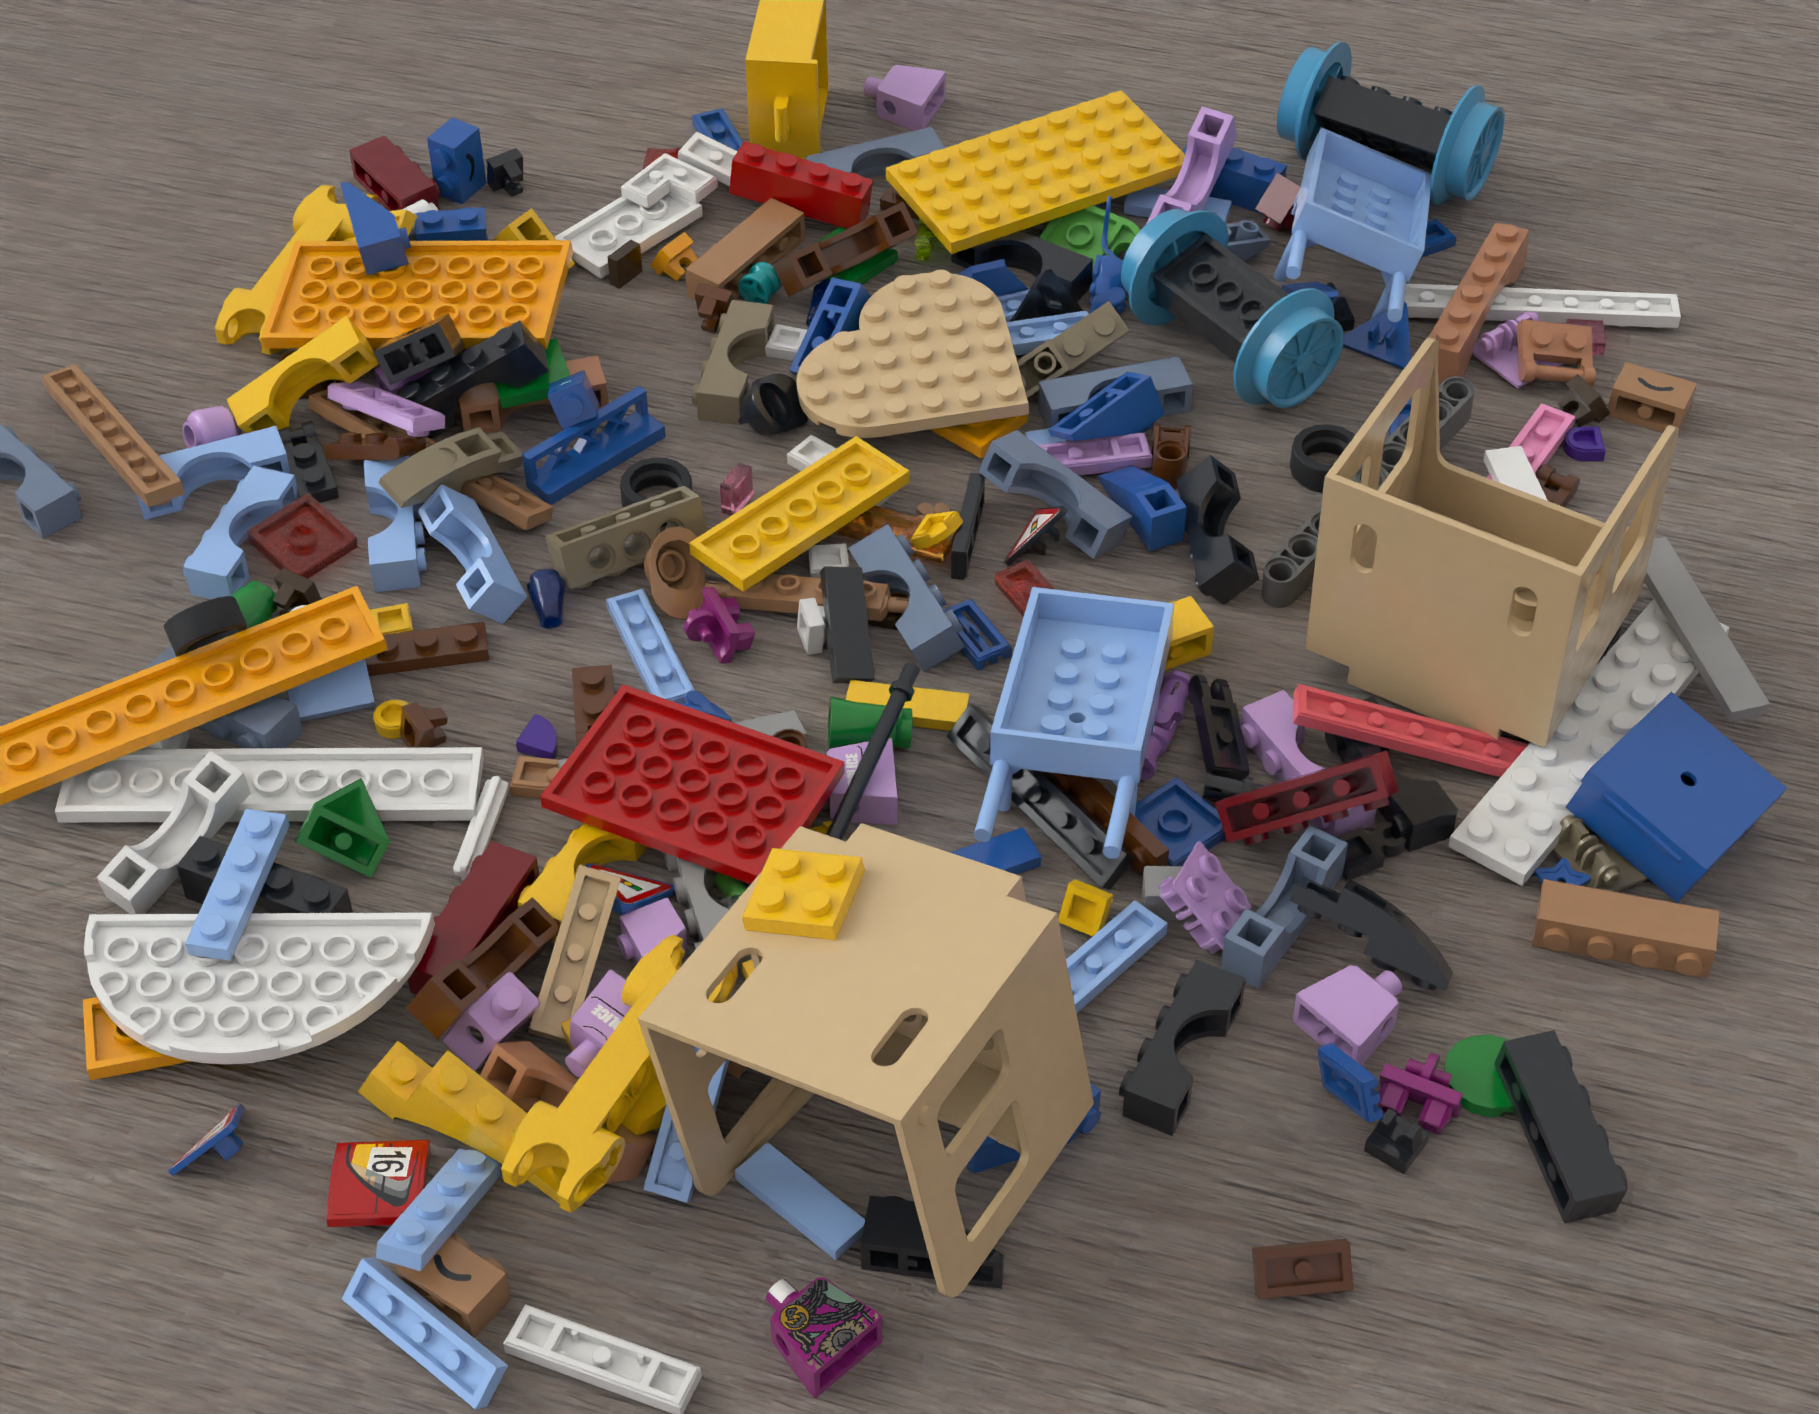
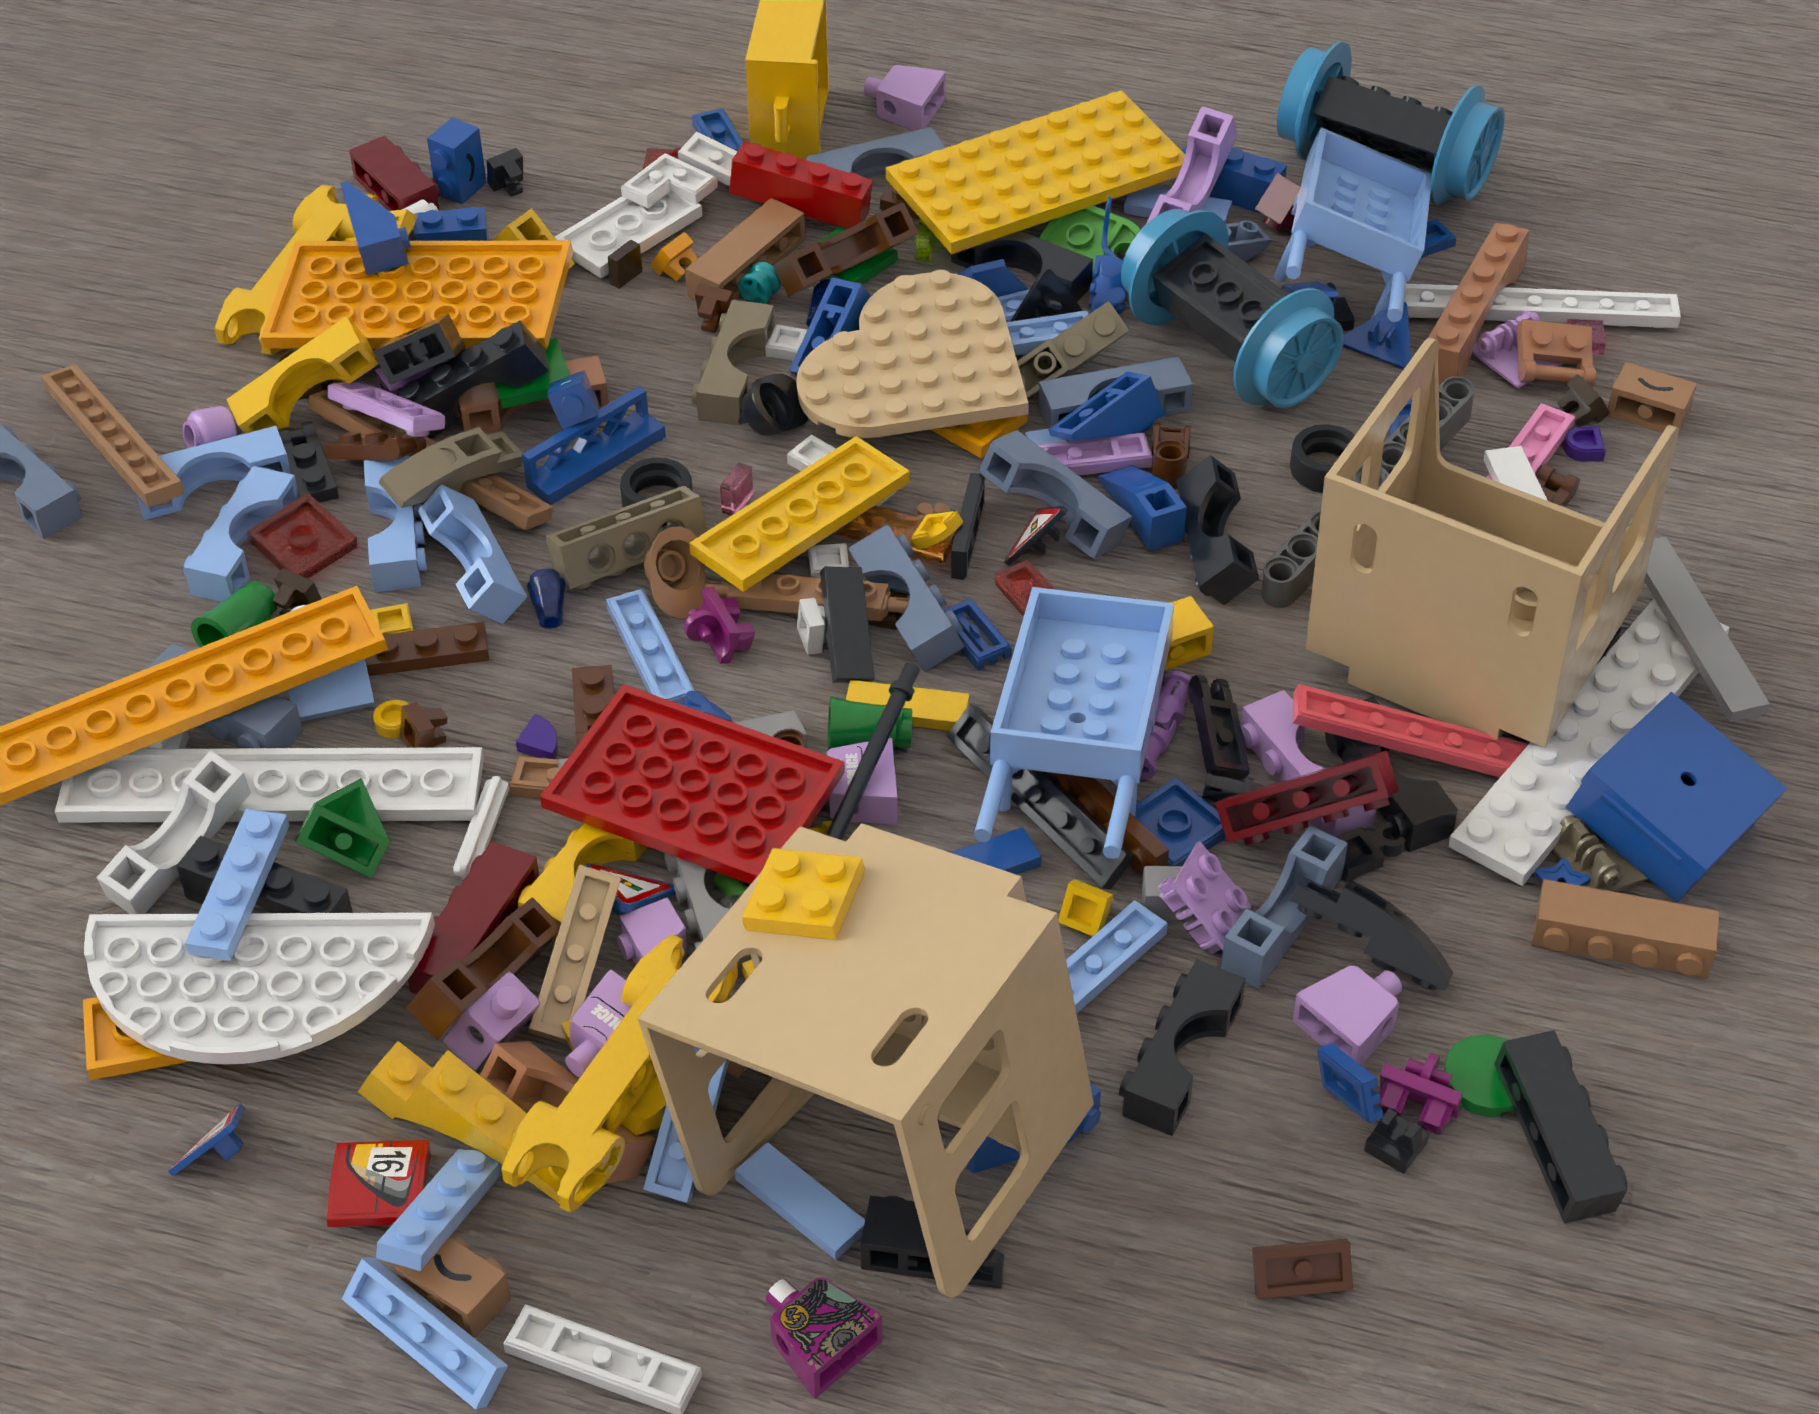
black tyre [163,596,247,656] -> none

